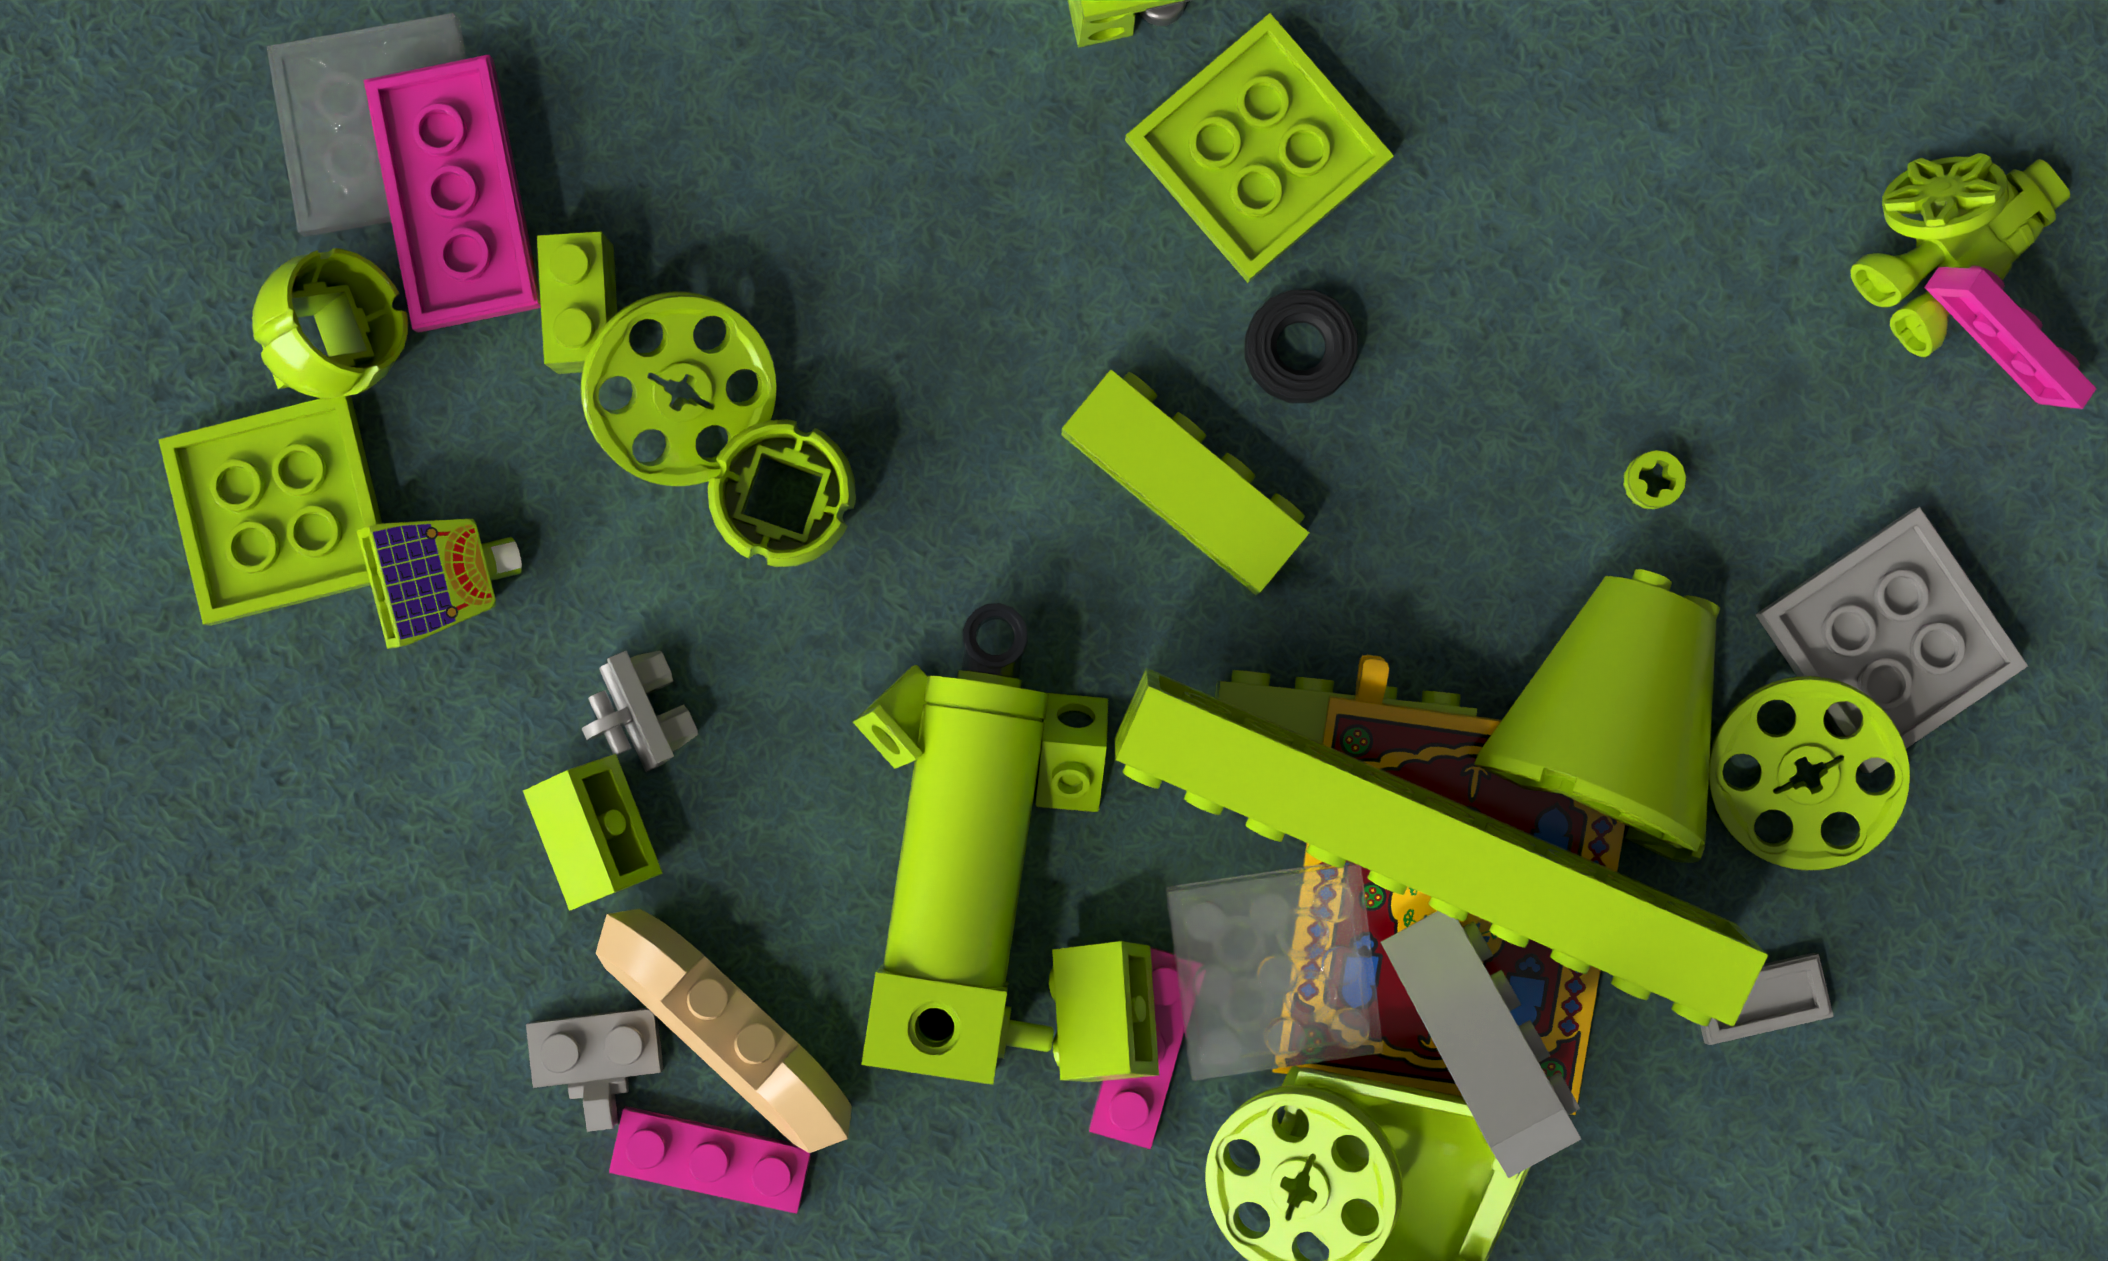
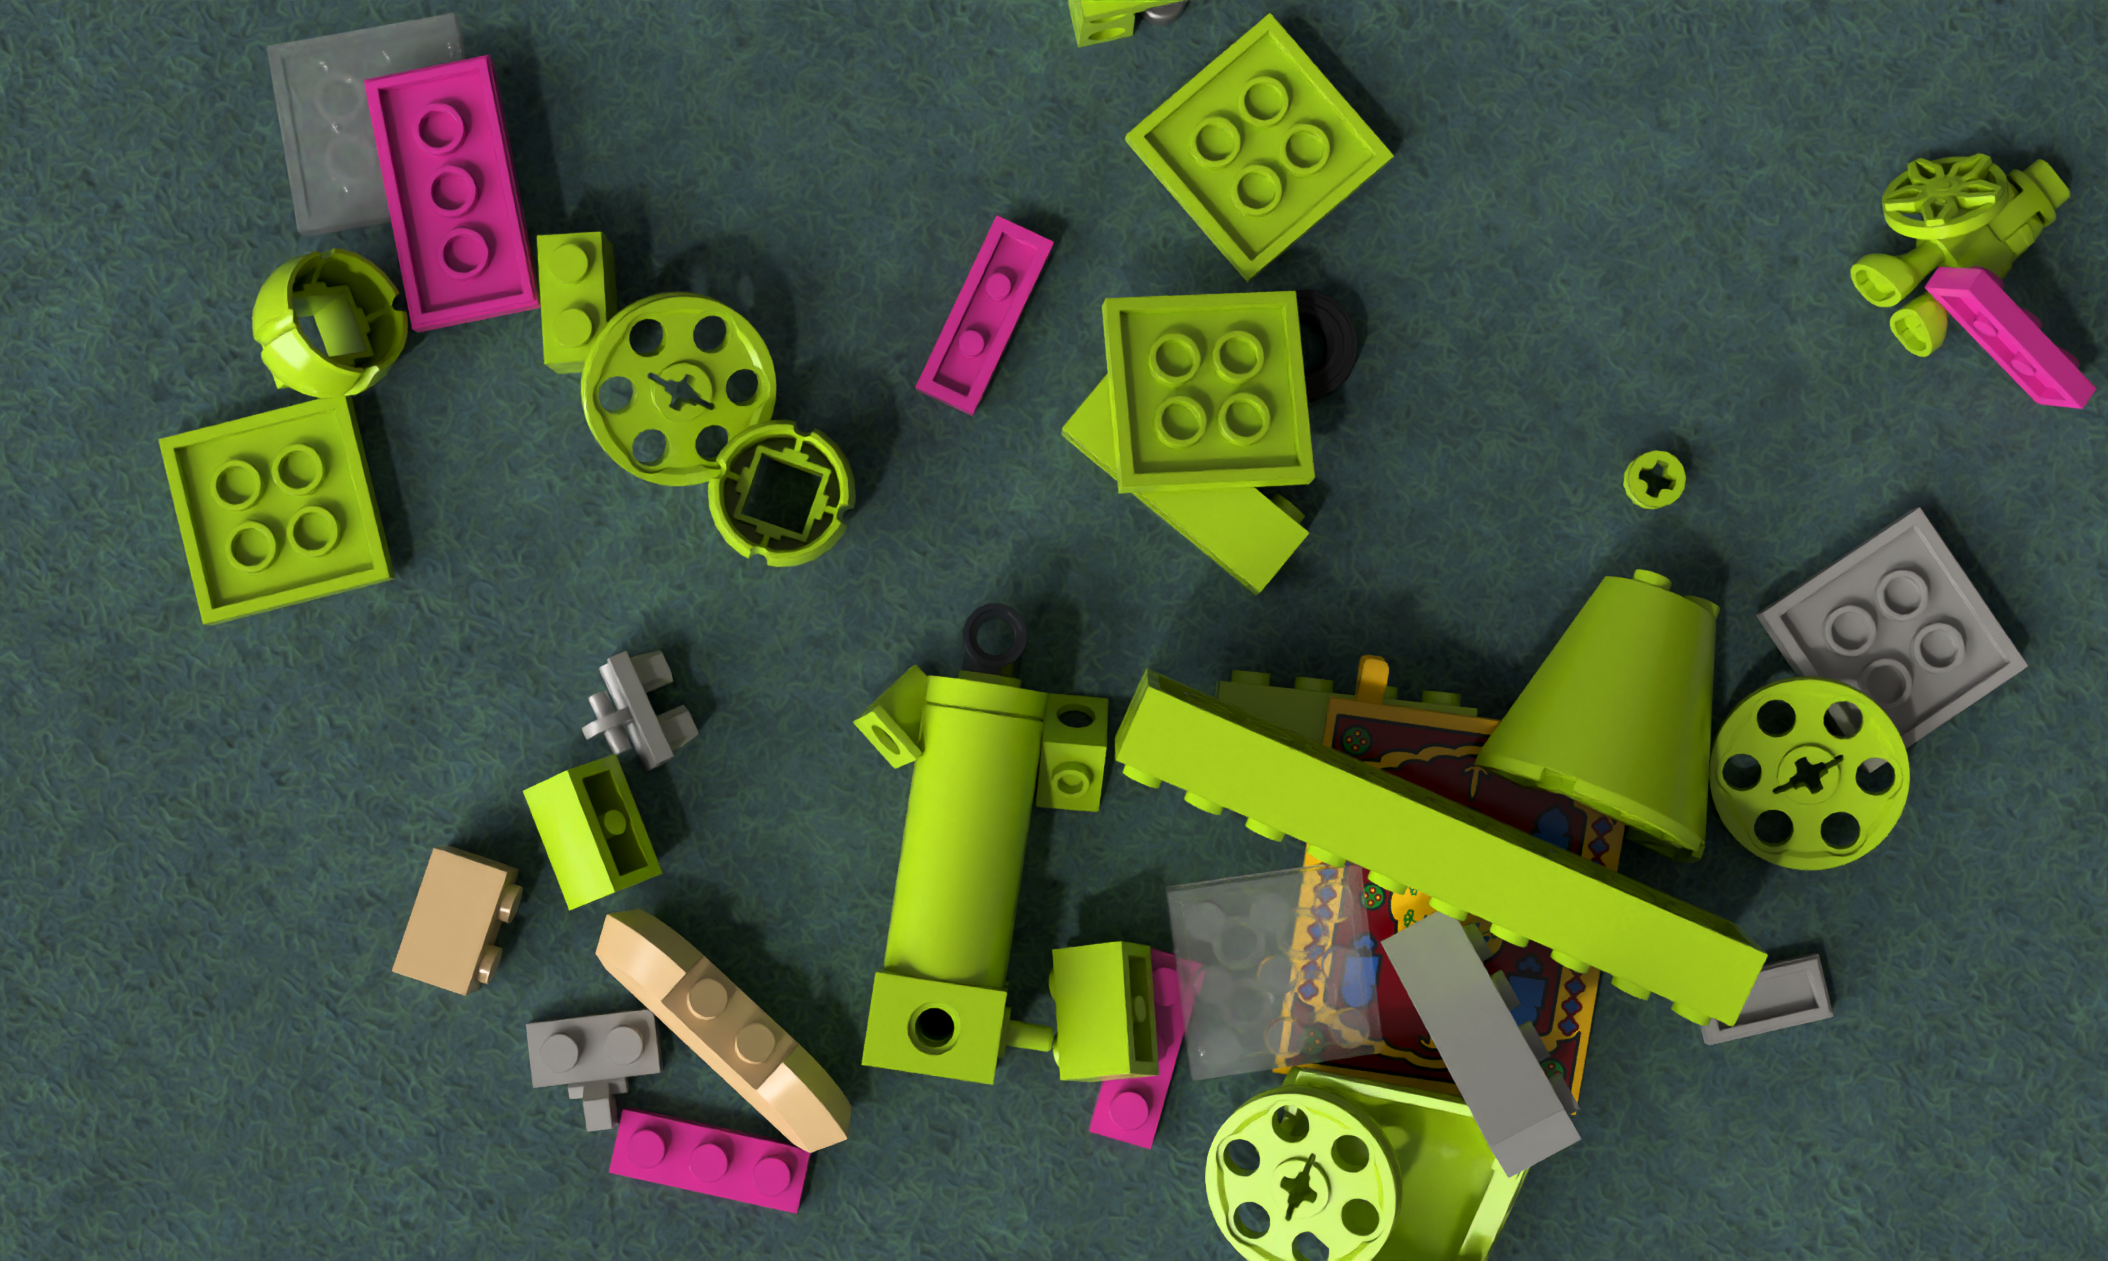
torso [357,519,522,649] -> none
none -> tan brick [392,845,523,996]
none -> dark pink plate [916,215,1054,417]
none -> lime plate [1102,291,1315,494]

